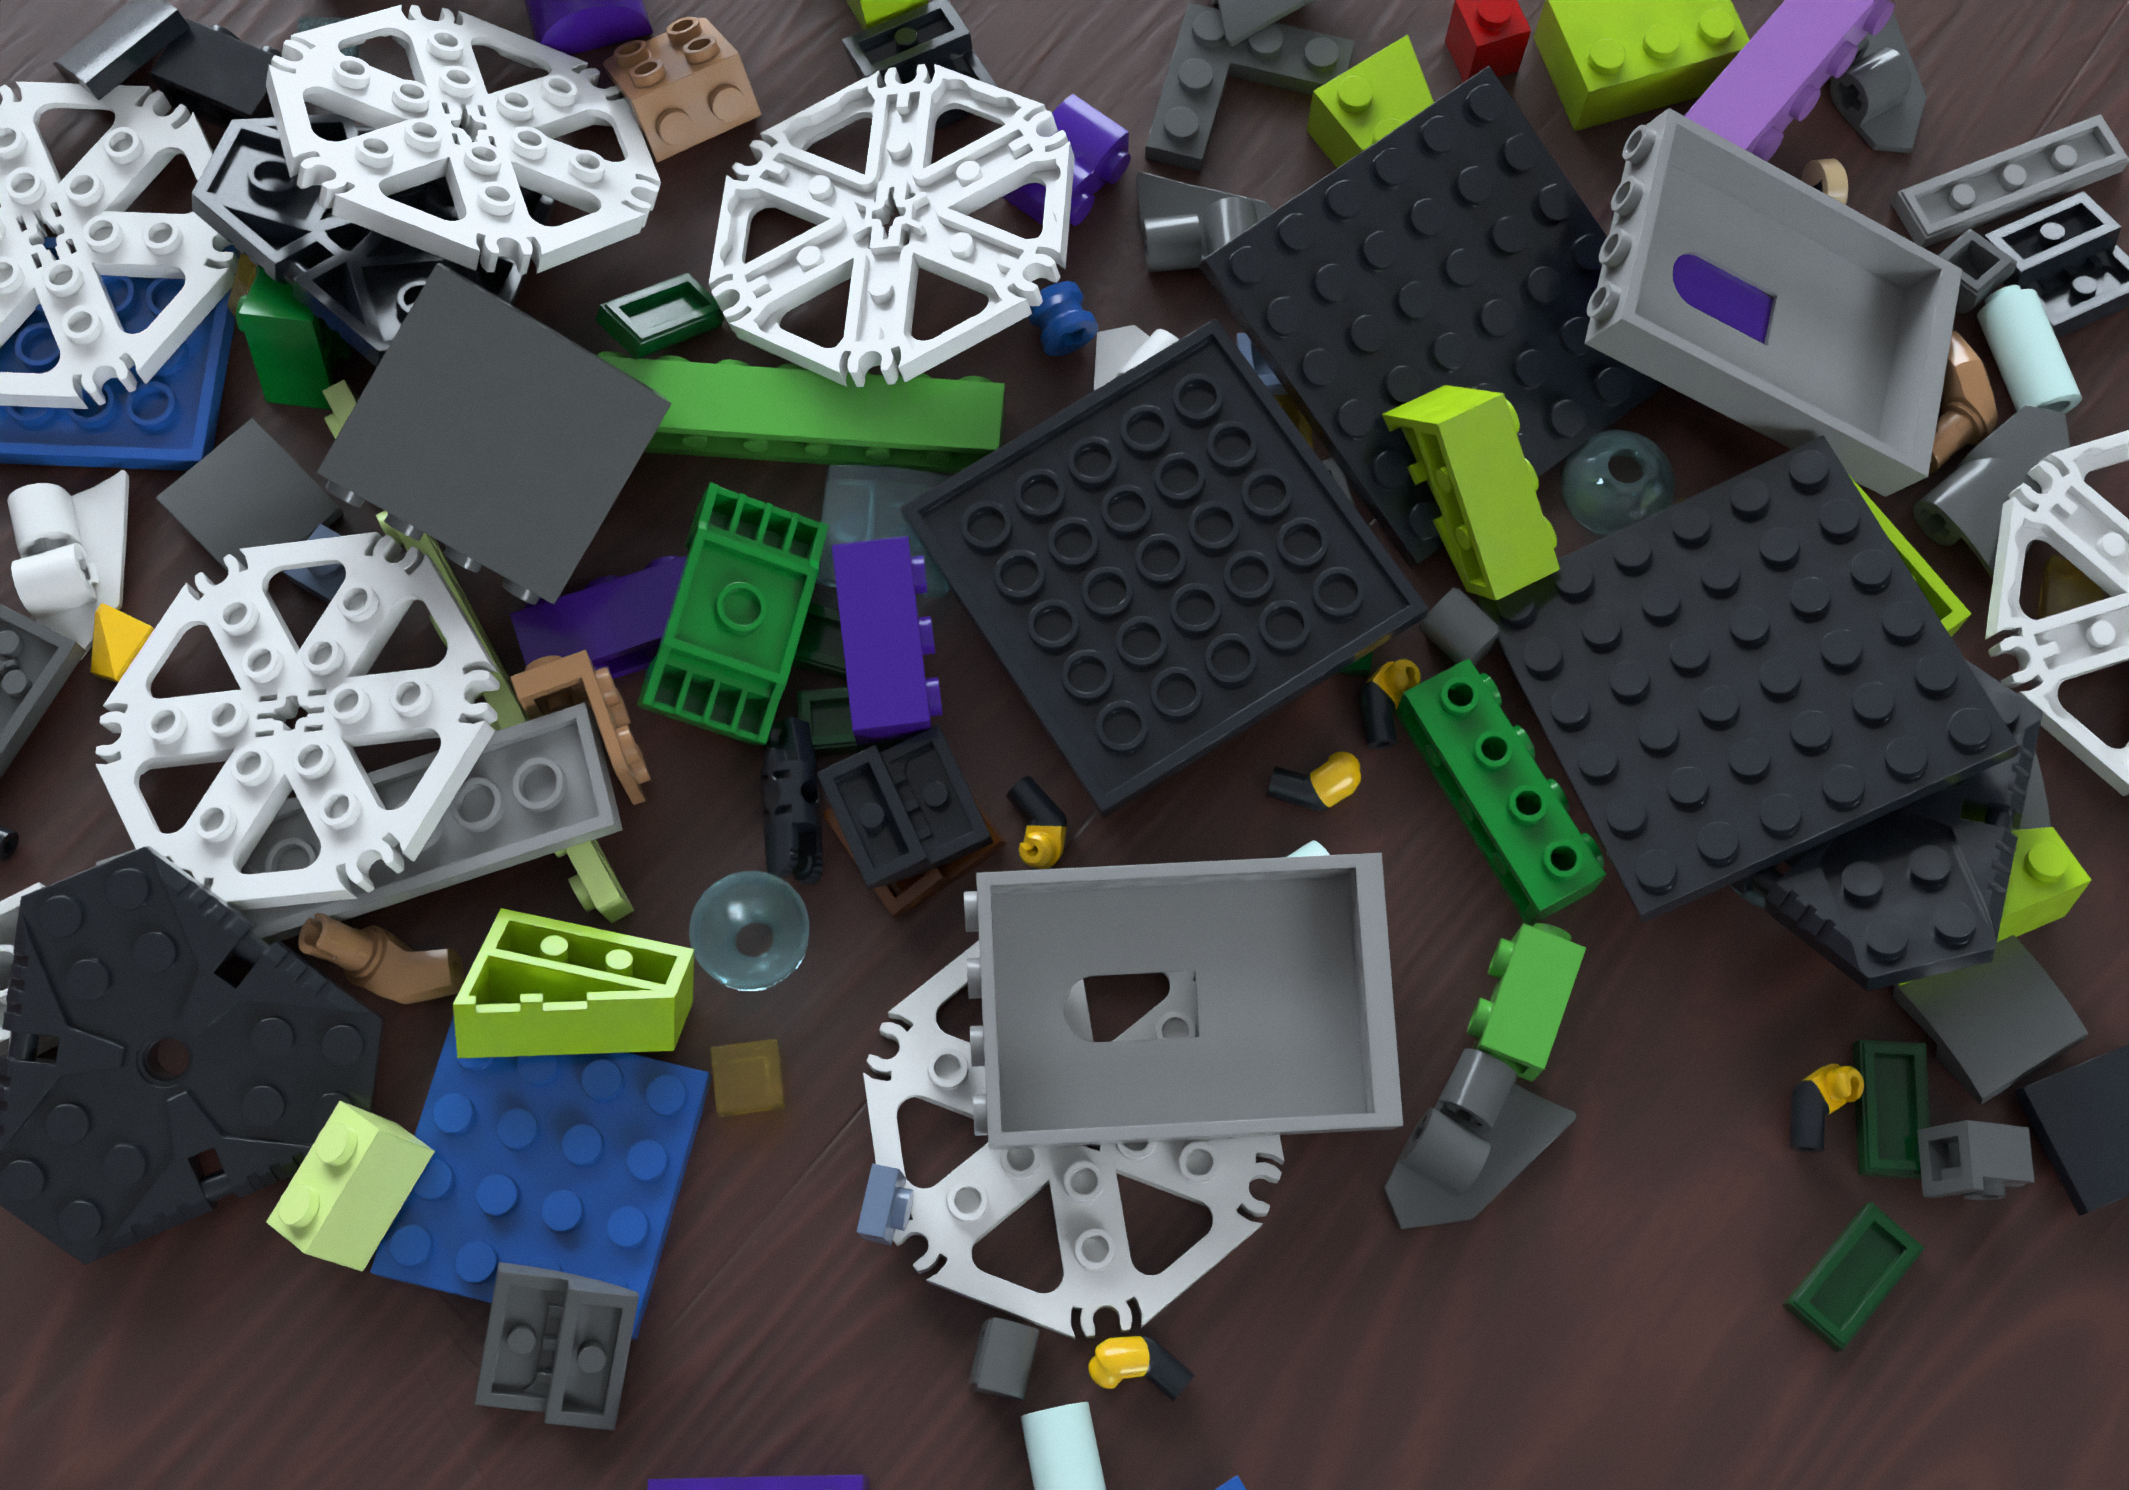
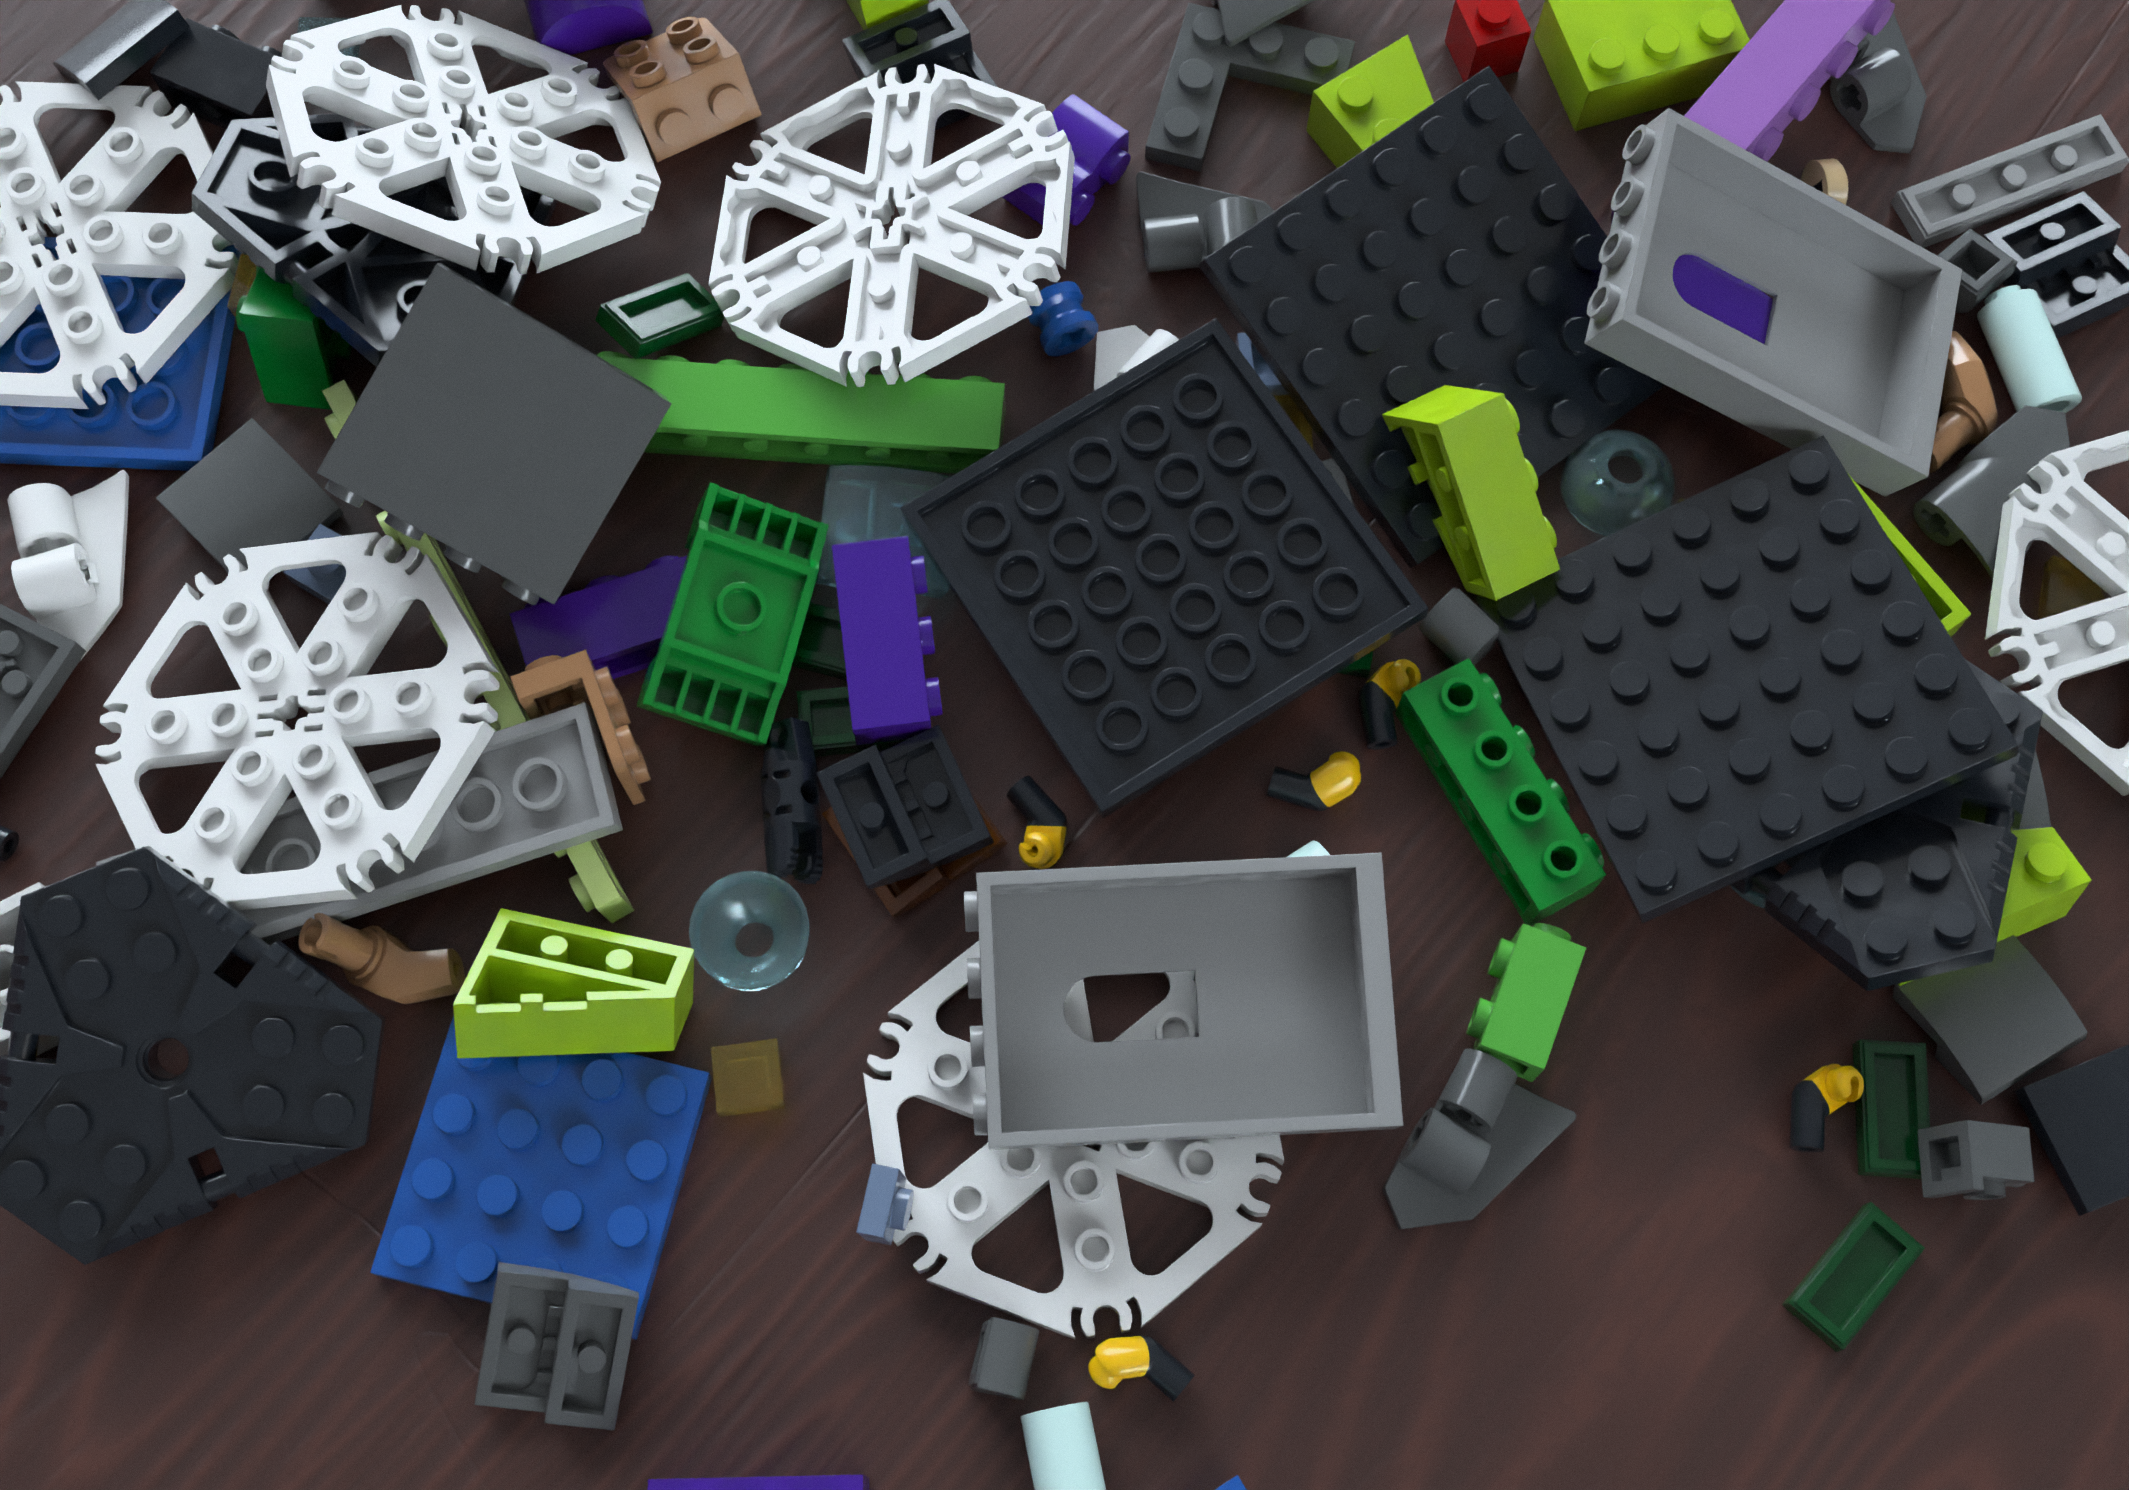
yellow slope [90,603,155,683] -> none
yellowish green brick [266,1101,435,1272] -> none

